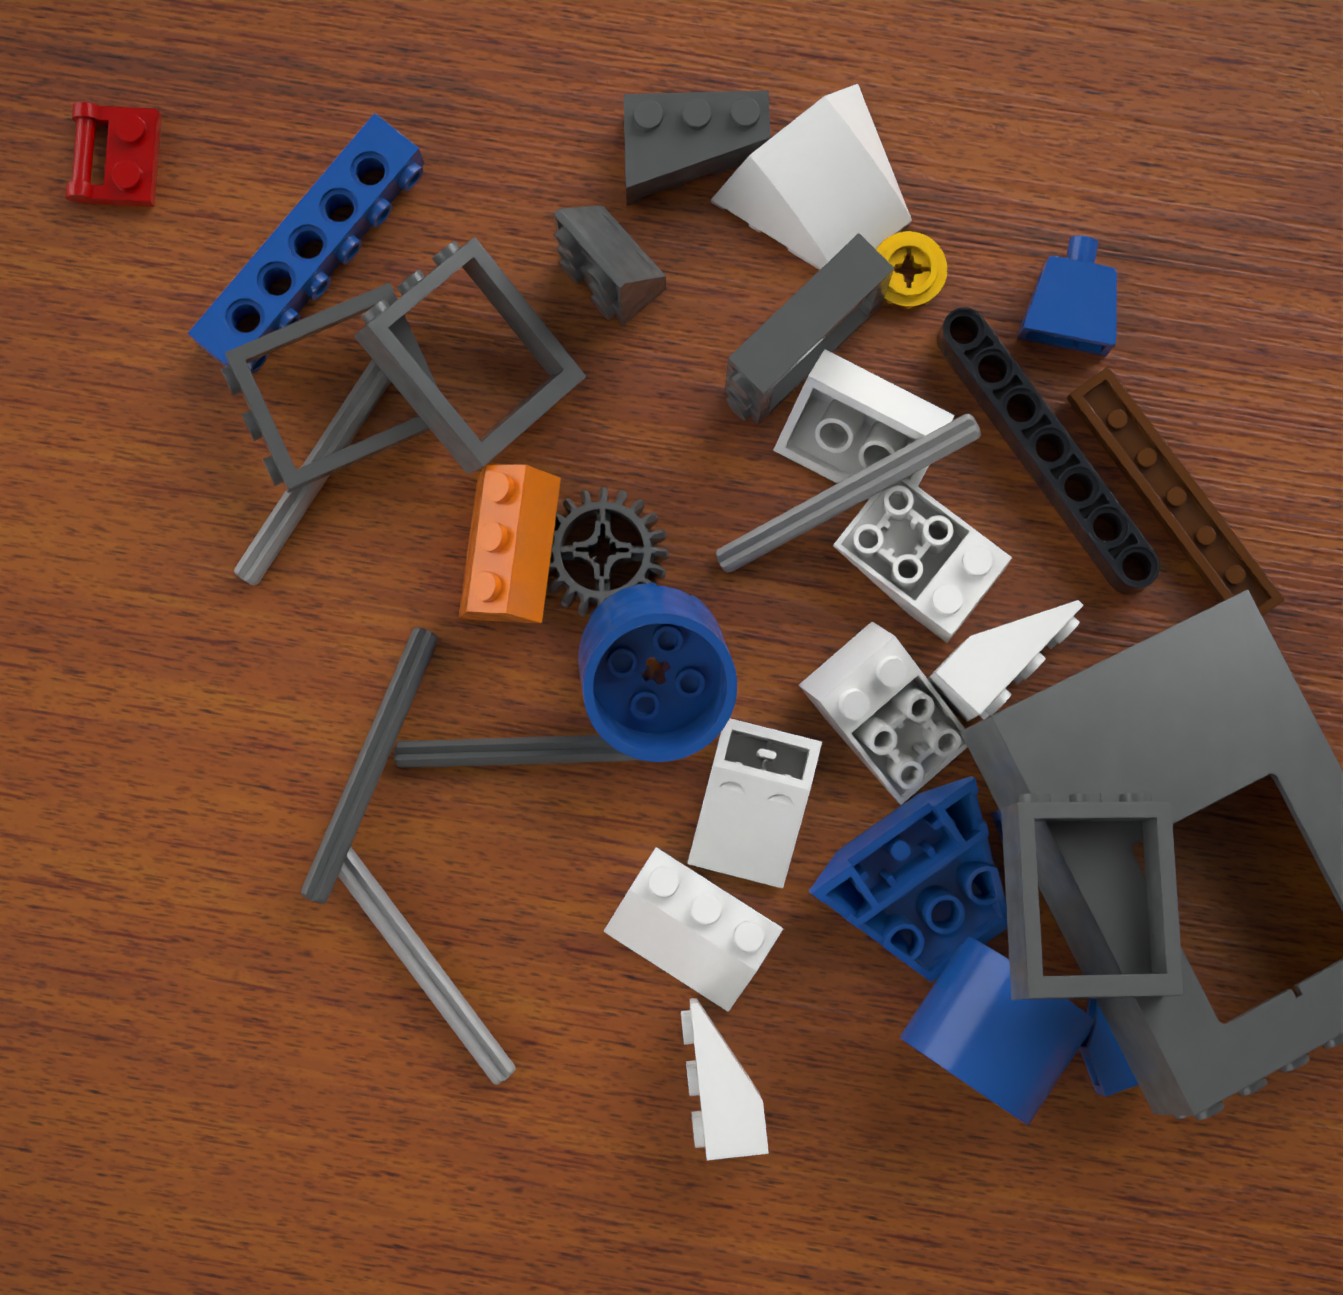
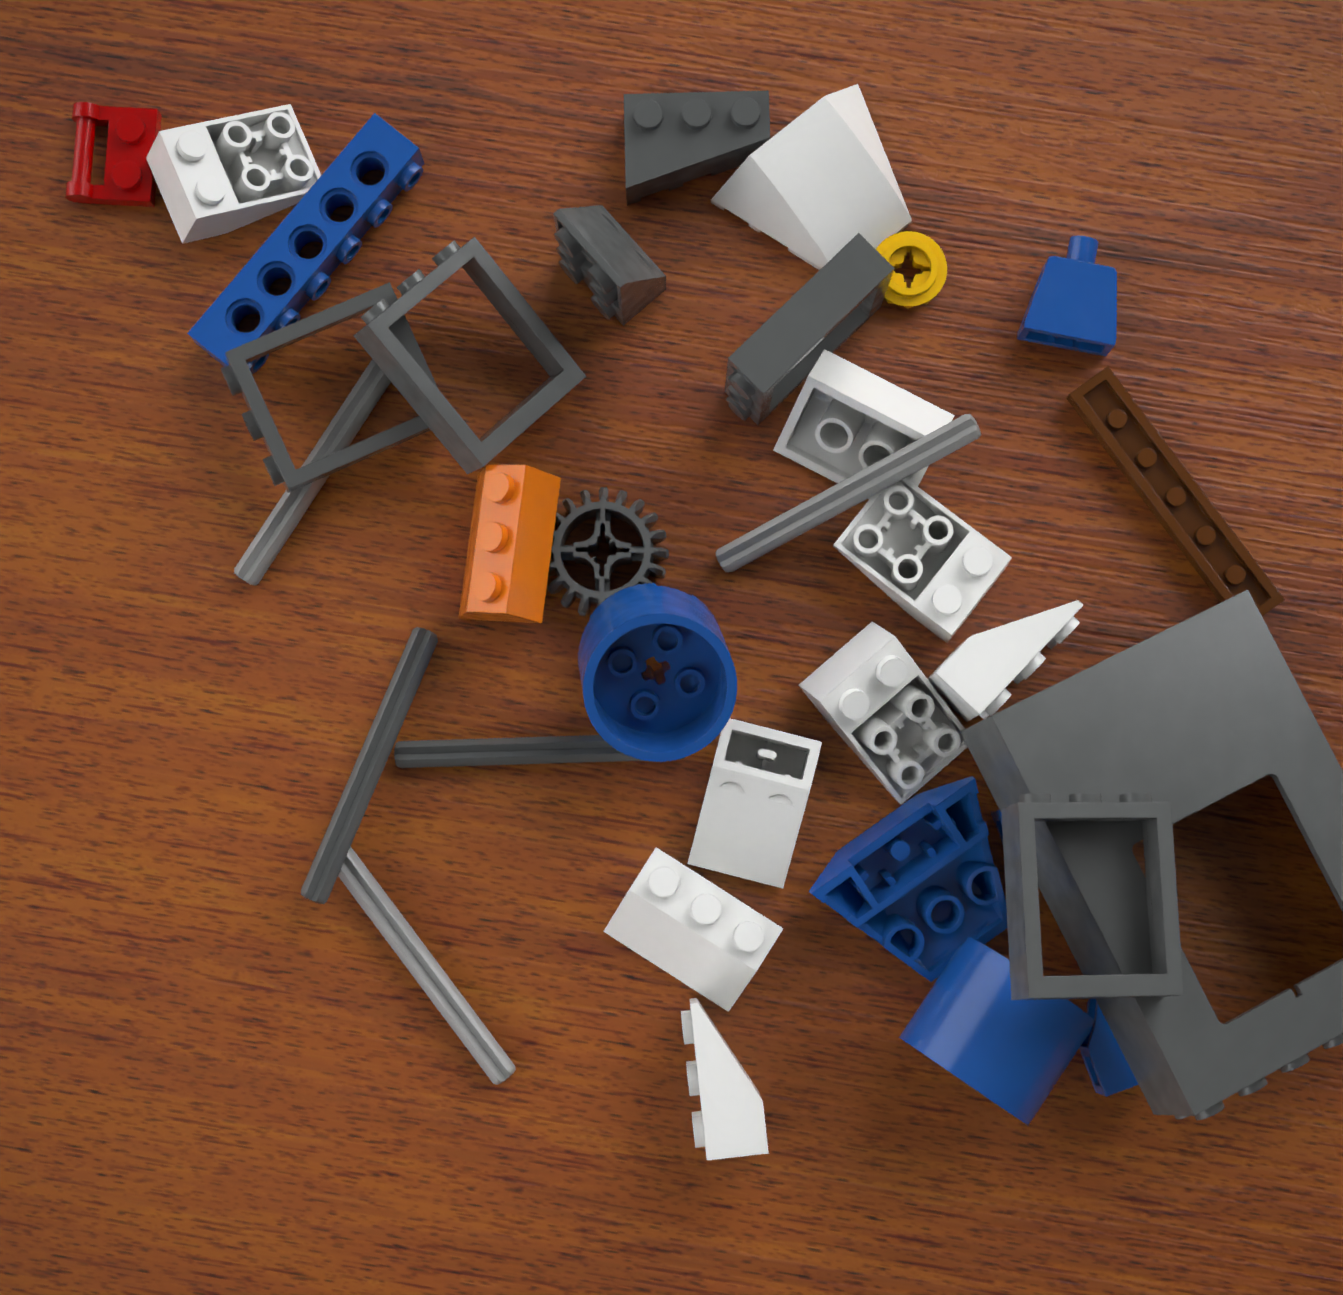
black beam [937,307,1160,594] -> none
none -> white slope [146,104,321,244]

